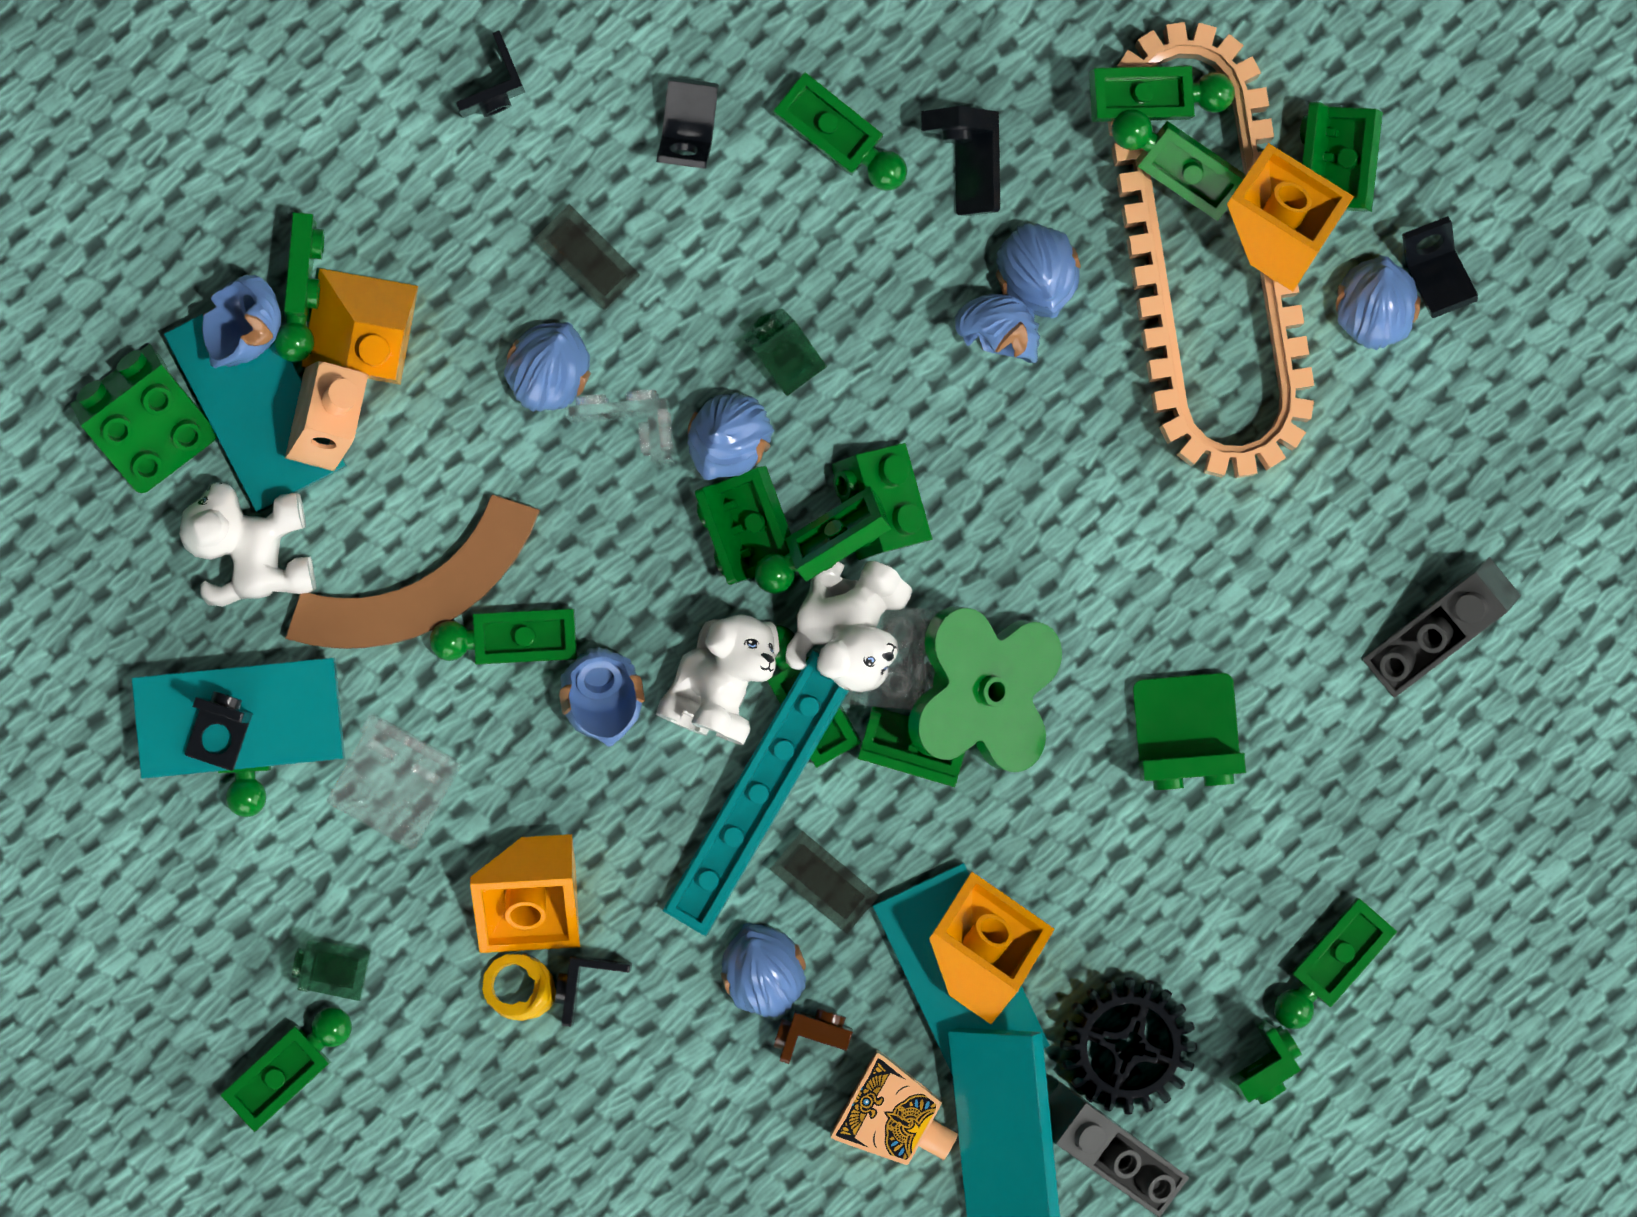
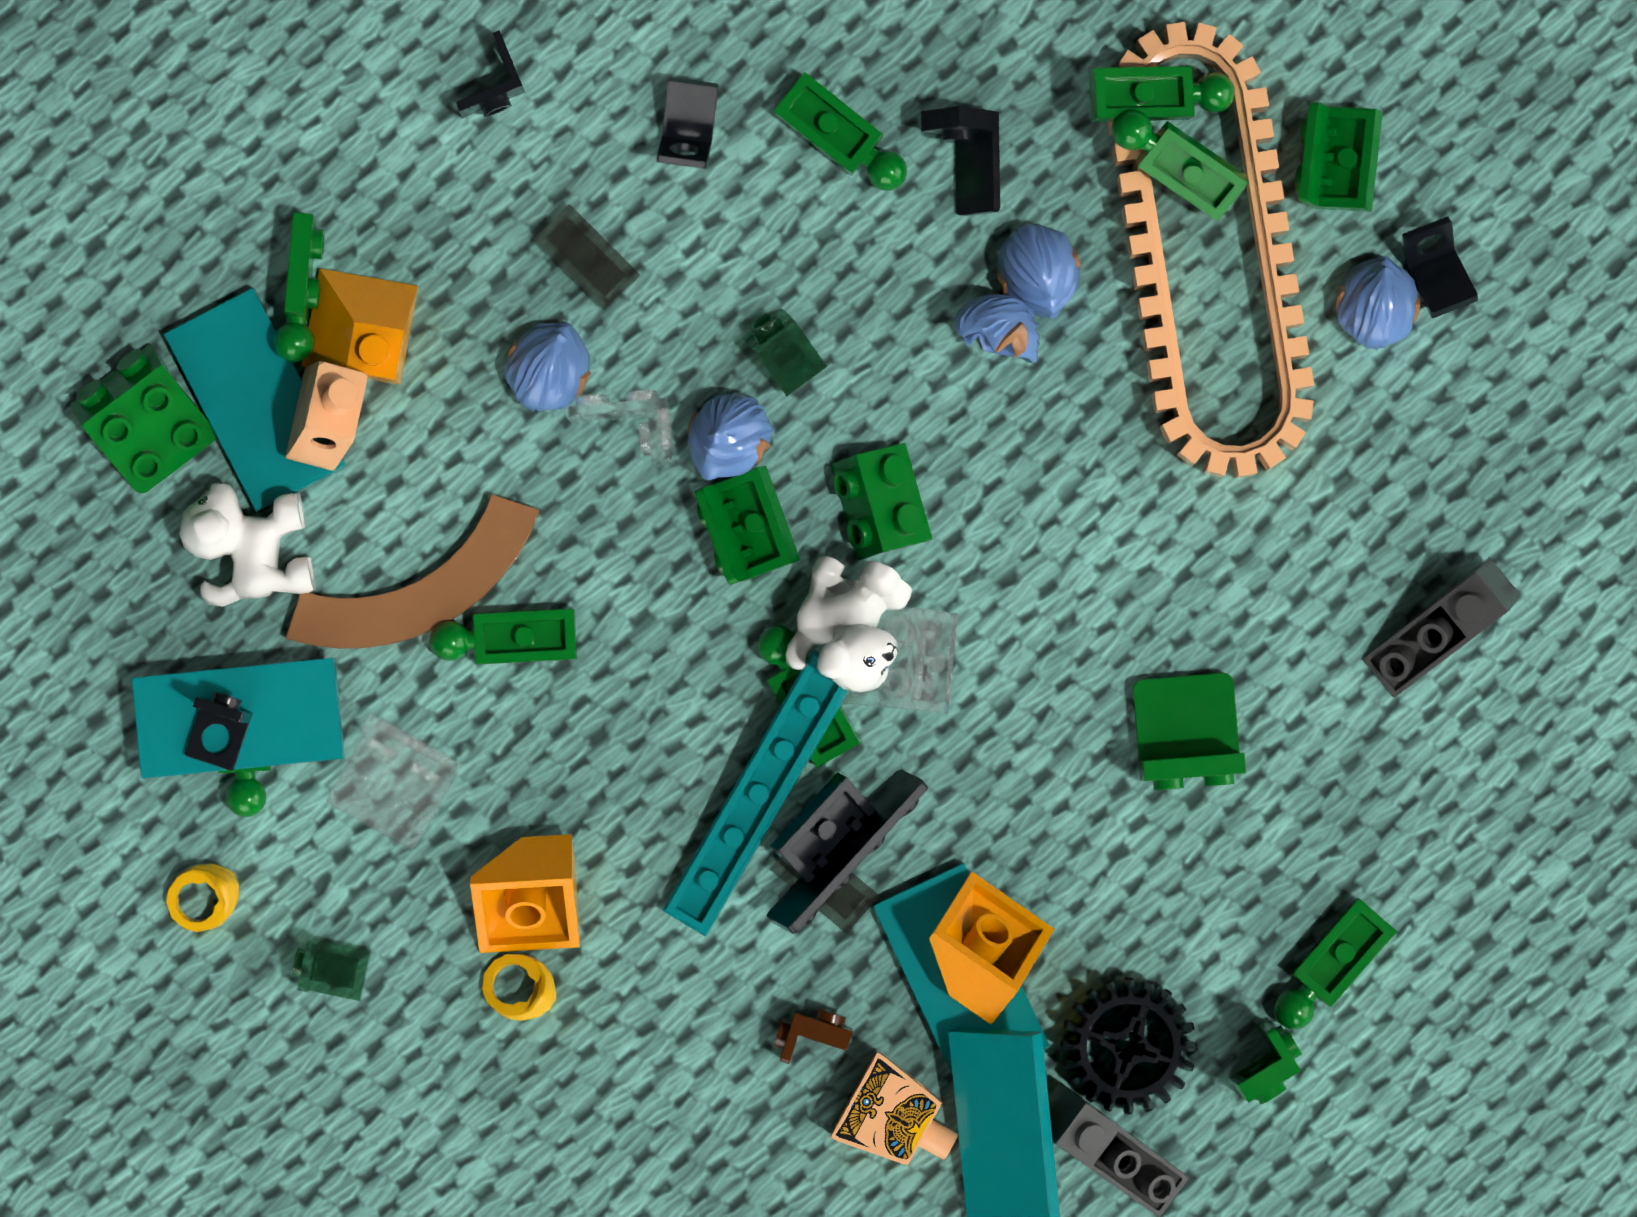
medium blue hair [202,275,281,368] -> none
green plate [221,1007,352,1132] -> none
black bracket [555,955,632,1027] -> none
medium blue hair [559,647,645,747] -> none
white animal [656,614,779,745] -> none
medium blue hair [721,923,806,1018] -> none
green plate [754,486,892,594] -> none
green hinge [857,706,965,787] -> none
plant [908,606,1062,772] -> none
light orange slope [1227,143,1354,292] -> none
none -> yellow piece [166,864,239,932]
none -> black bracket [766,770,928,934]

